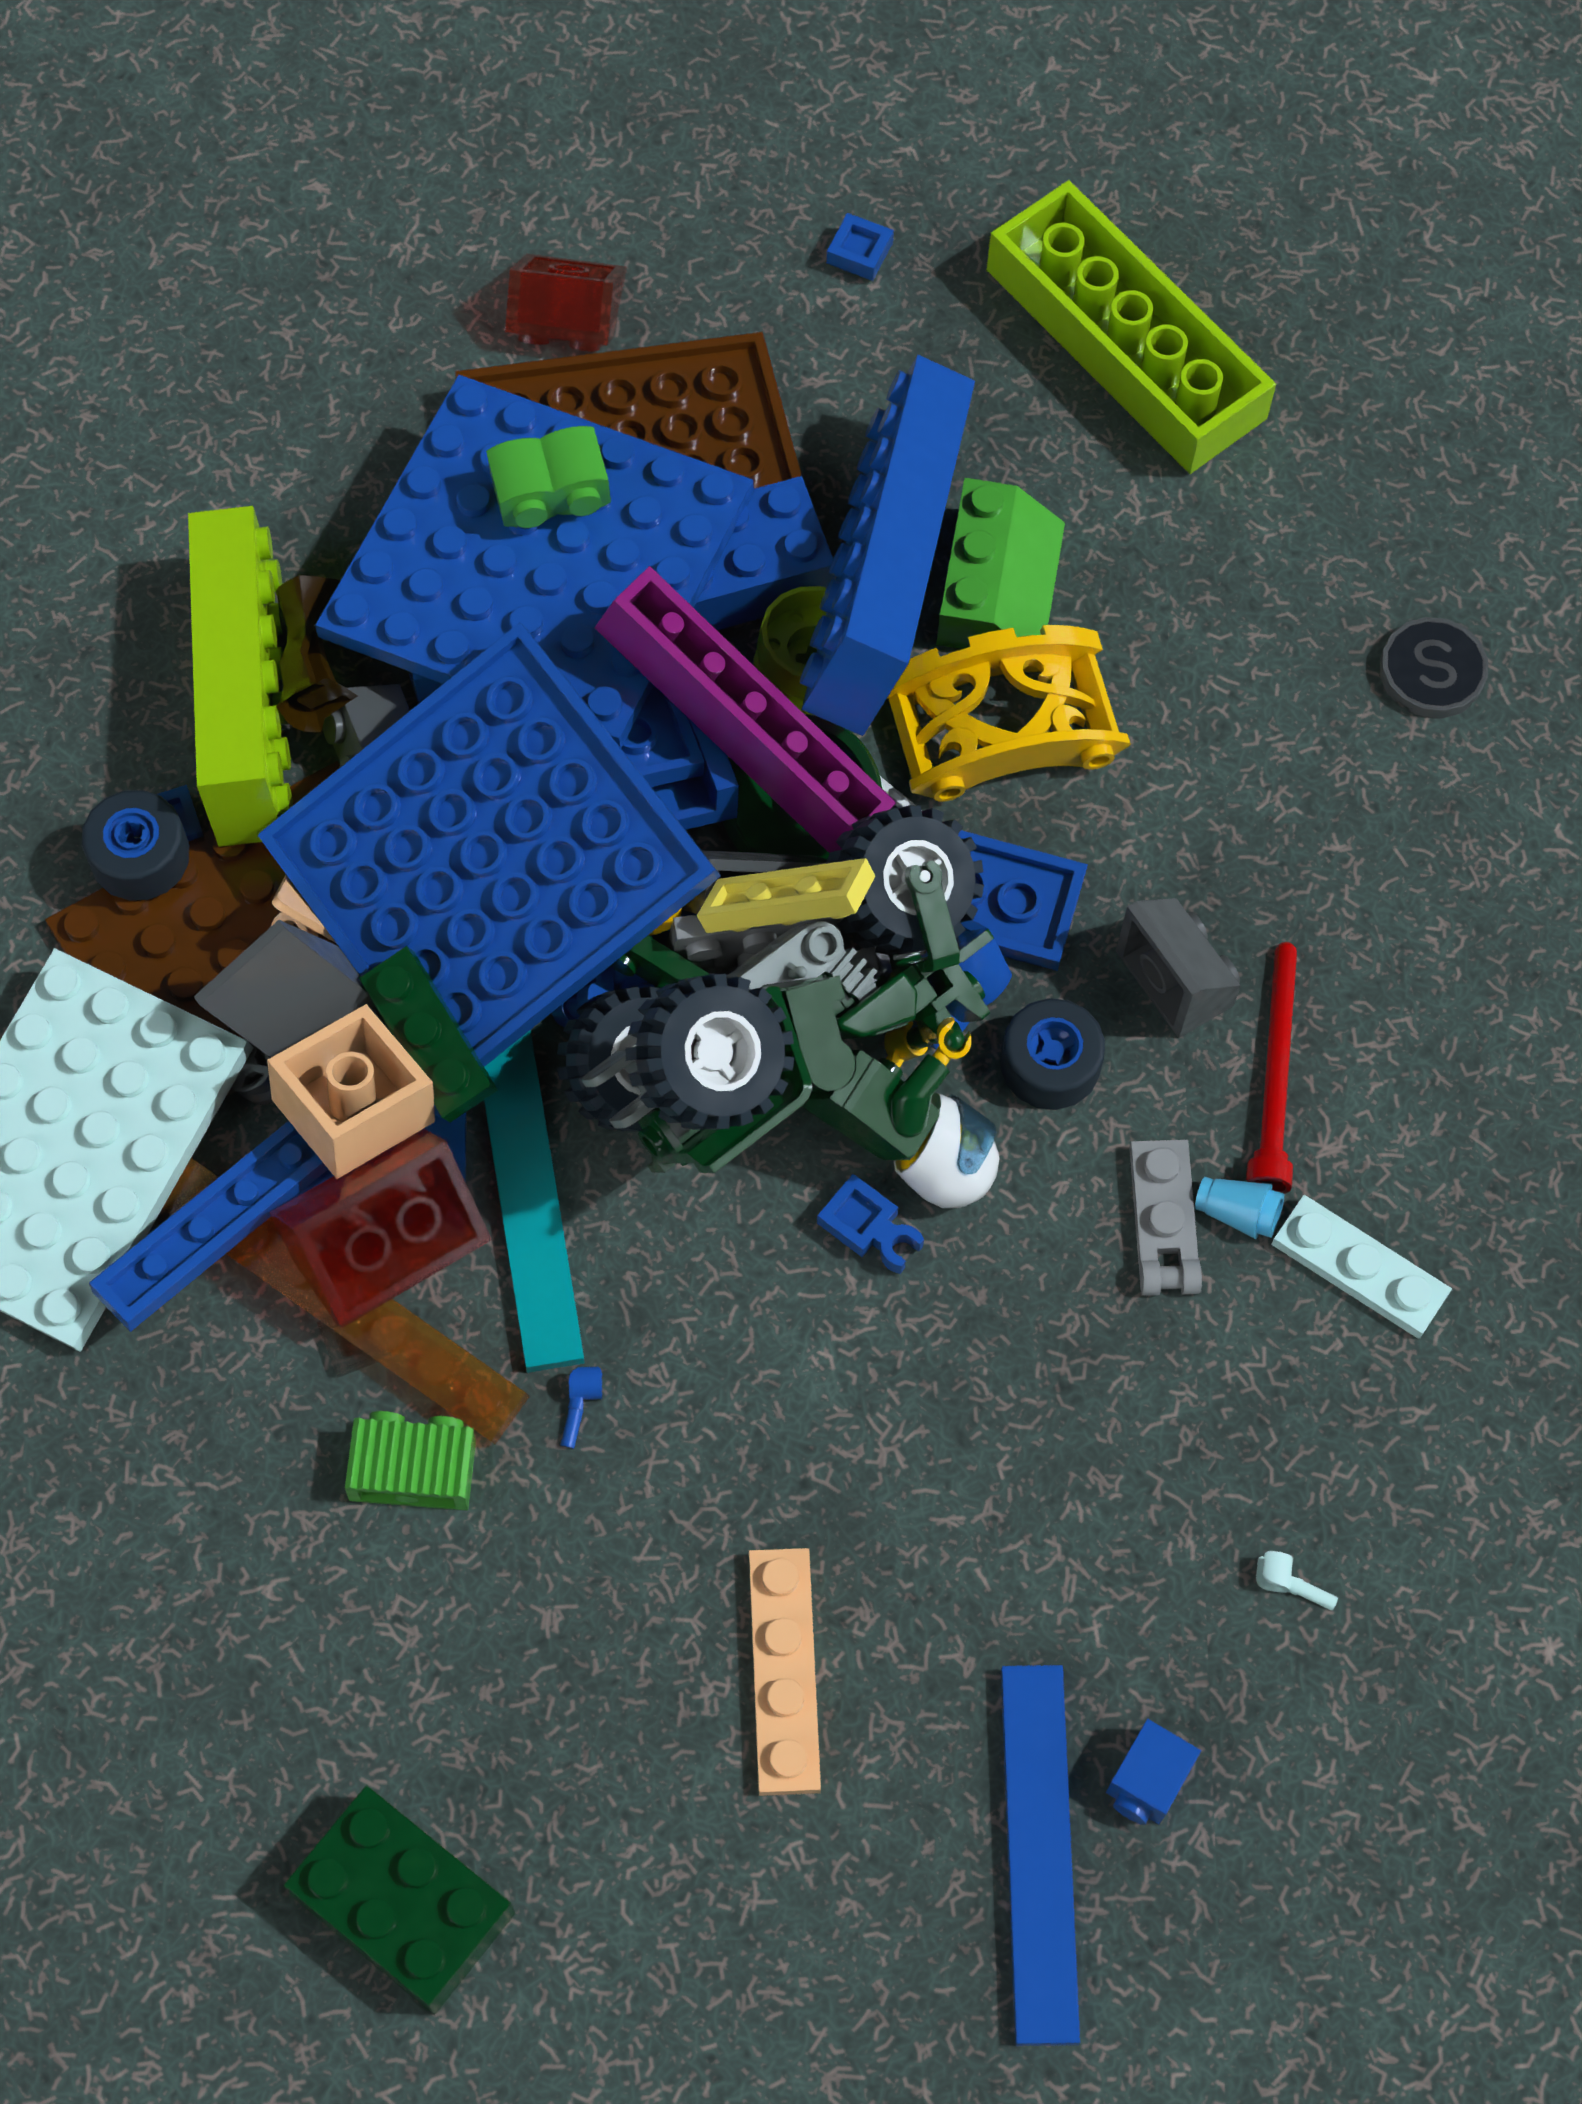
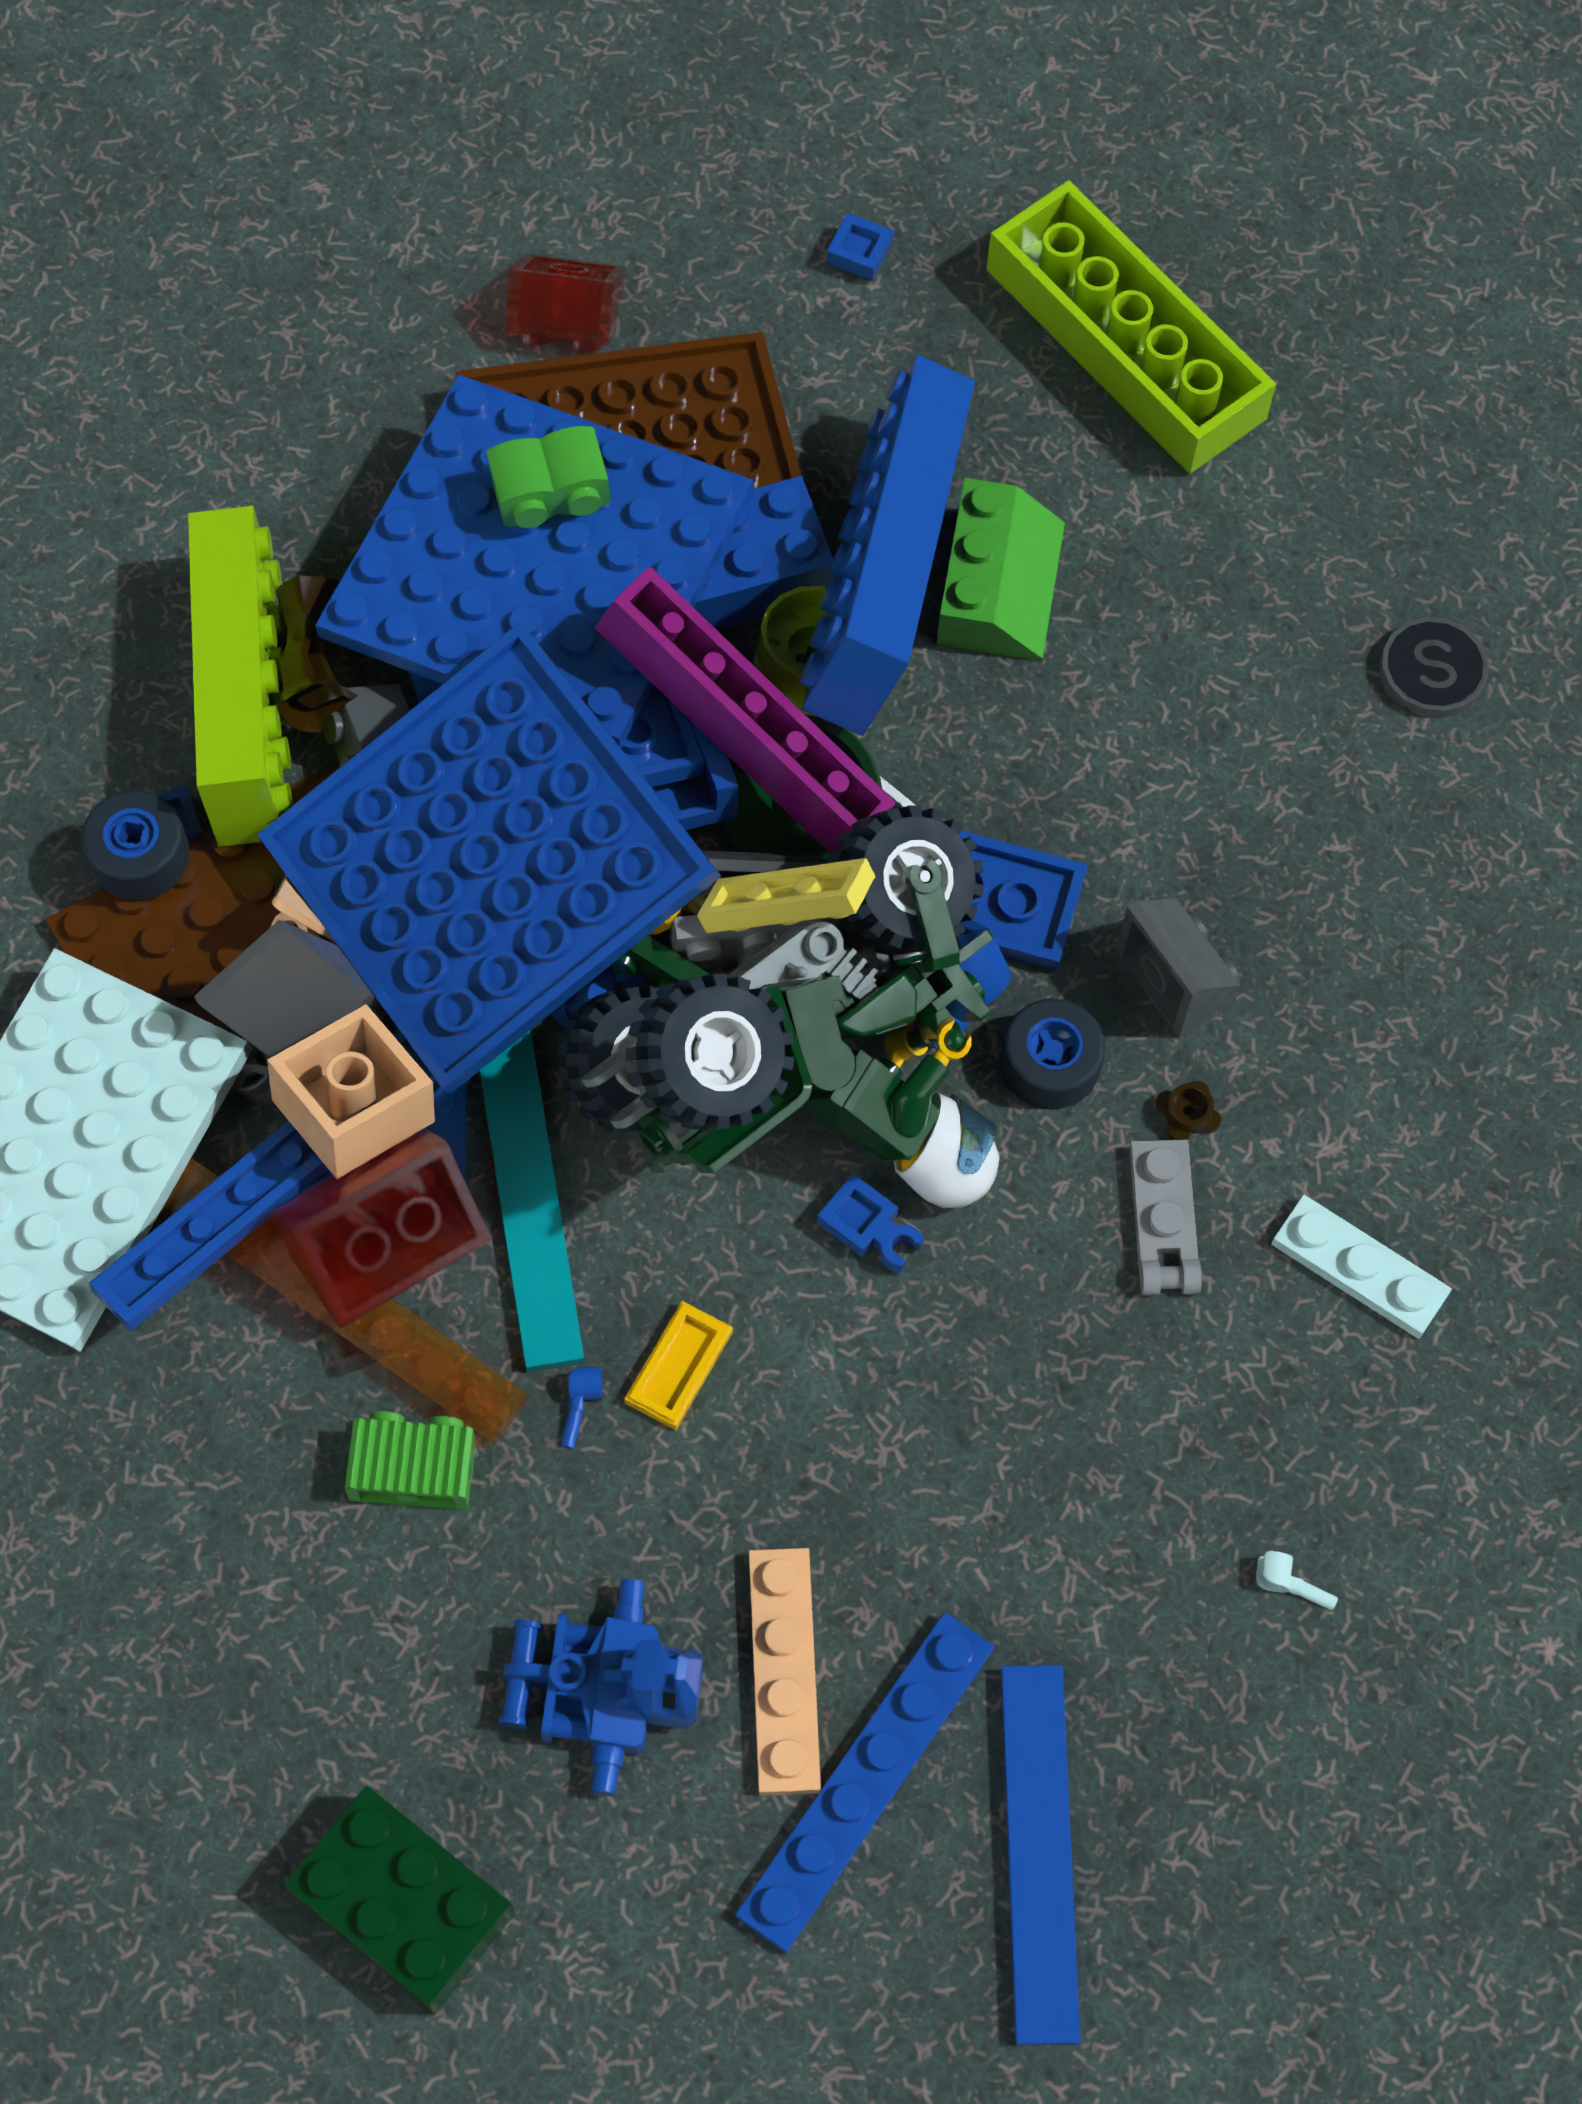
dark green plate [359,946,498,1123] -> none
yellow fence [887,625,1131,802] -> none
blue brick [1106,1718,1202,1825] -> none
medium azure cone [1195,1177,1284,1239] -> none
red piece [1246,942,1297,1194] -> none
none -> blue piece [498,1579,703,1796]
none -> yellow tile [624,1301,733,1430]
none -> blue plate [735,1612,995,1954]
none -> dark brown plate [1156,1081,1222,1140]

